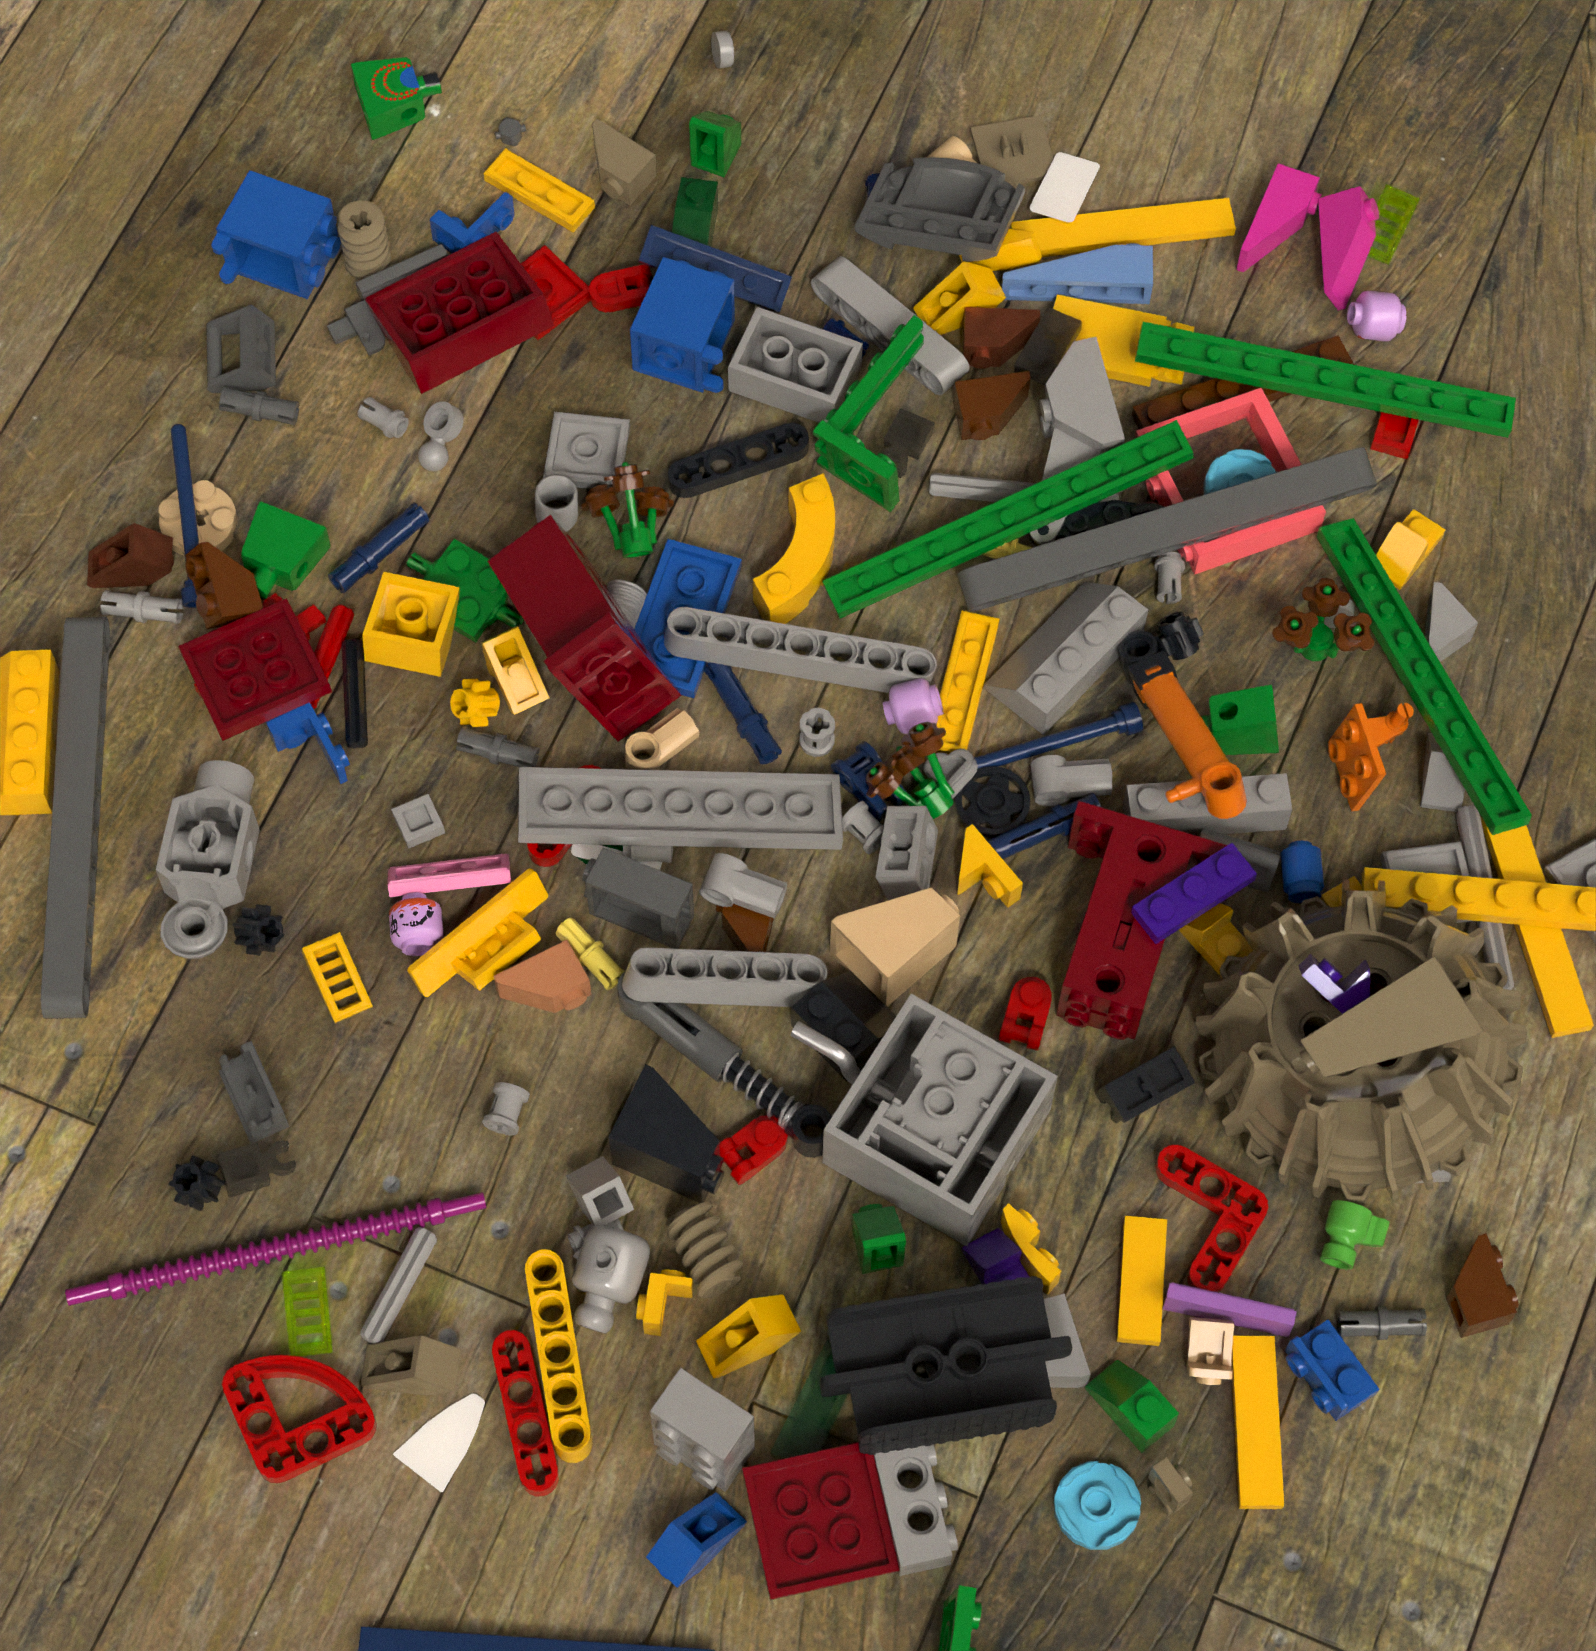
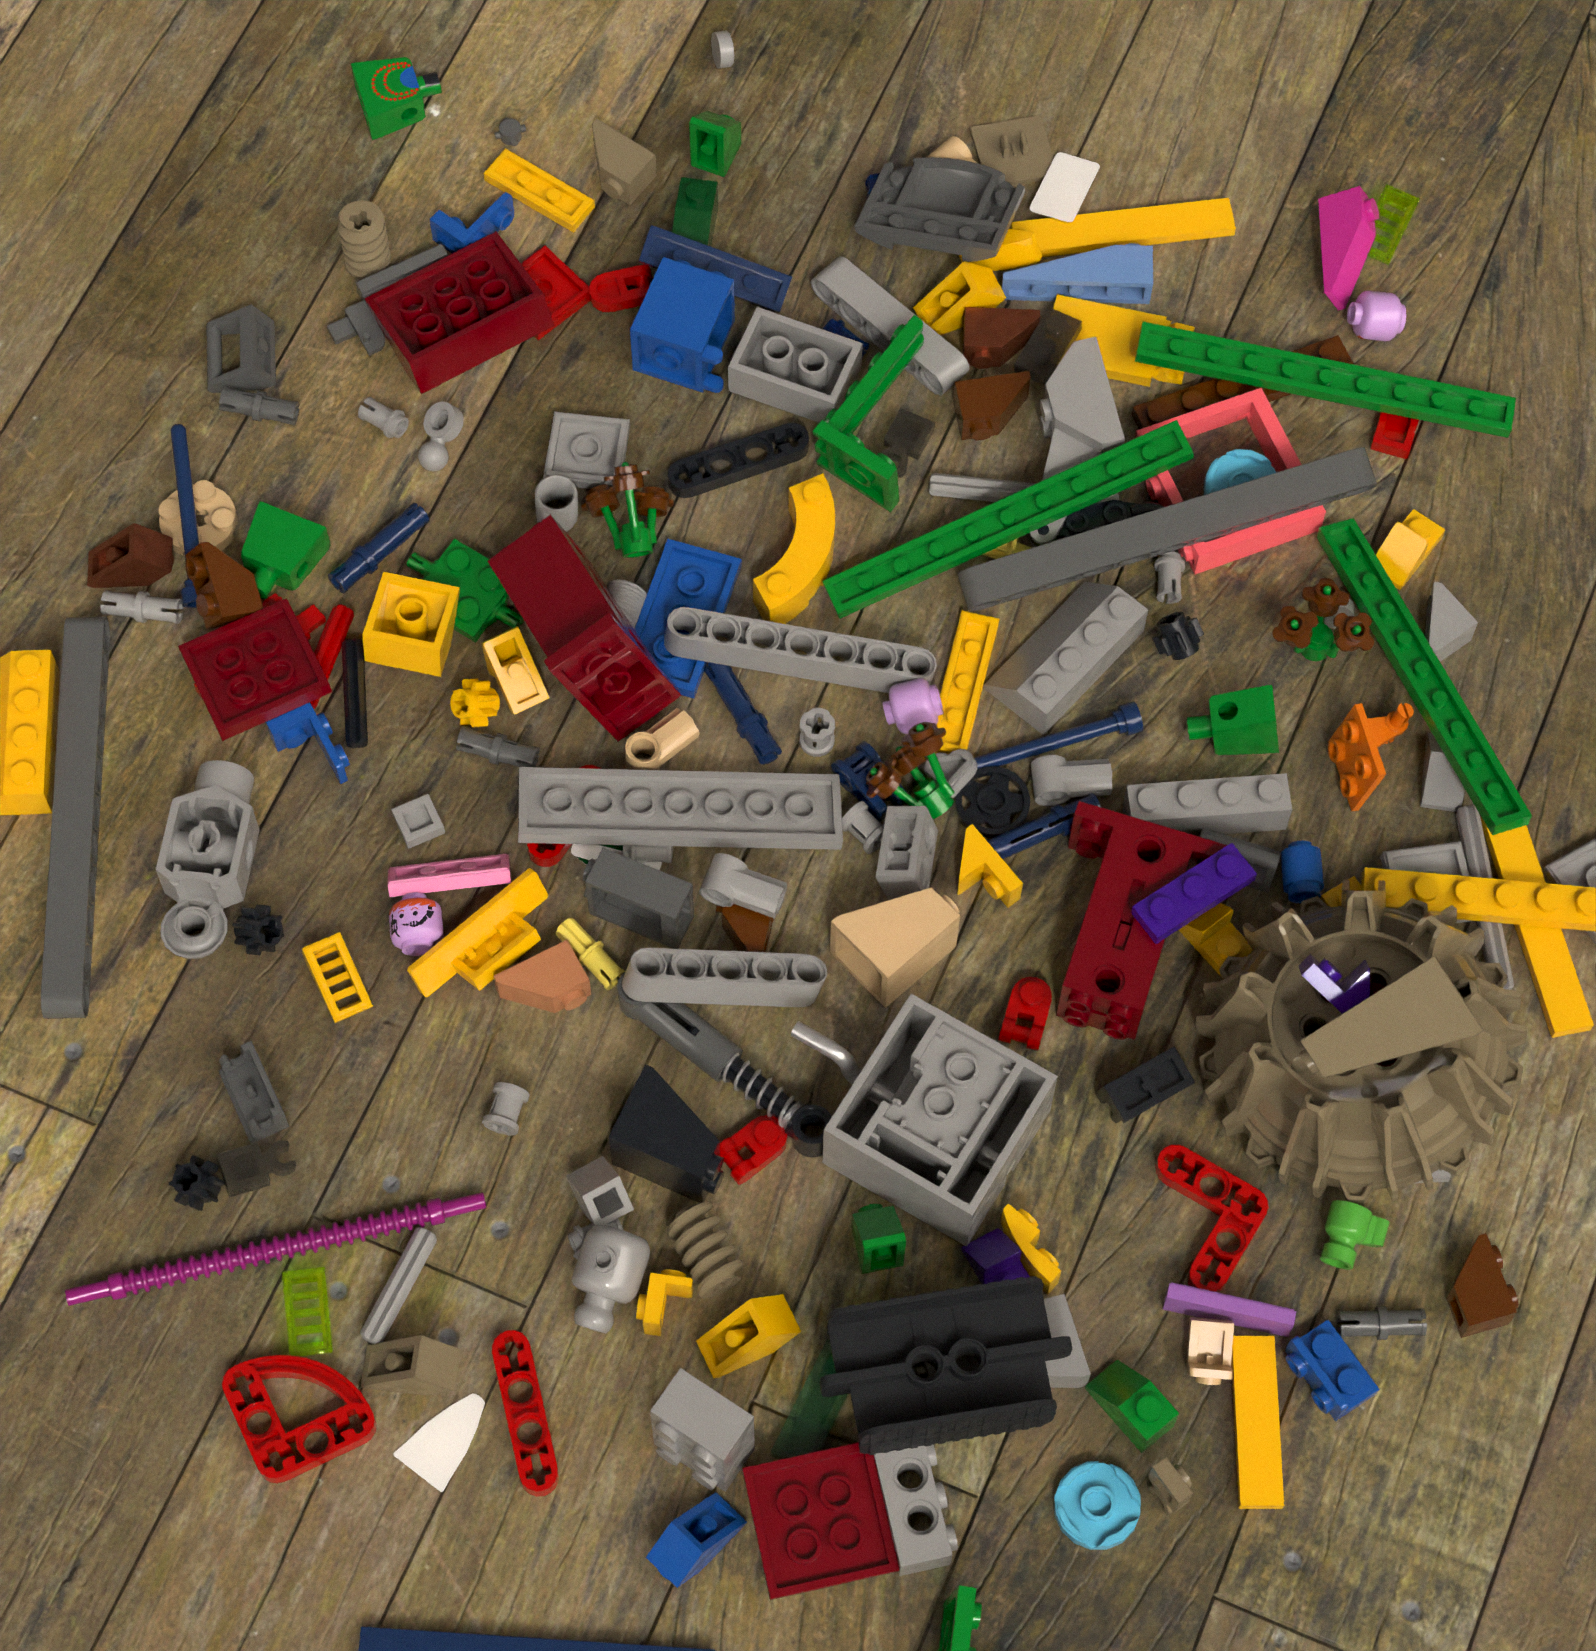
blue container [211,170,341,299] -> none
yellow beam [525,1249,592,1463] -> none
black slope [791,971,896,1082] -> none
yellow tile [1116,1216,1167,1346] -> none
orange piece [1118,631,1247,819] -> none
dark pink slope [1236,163,1322,272] -> none

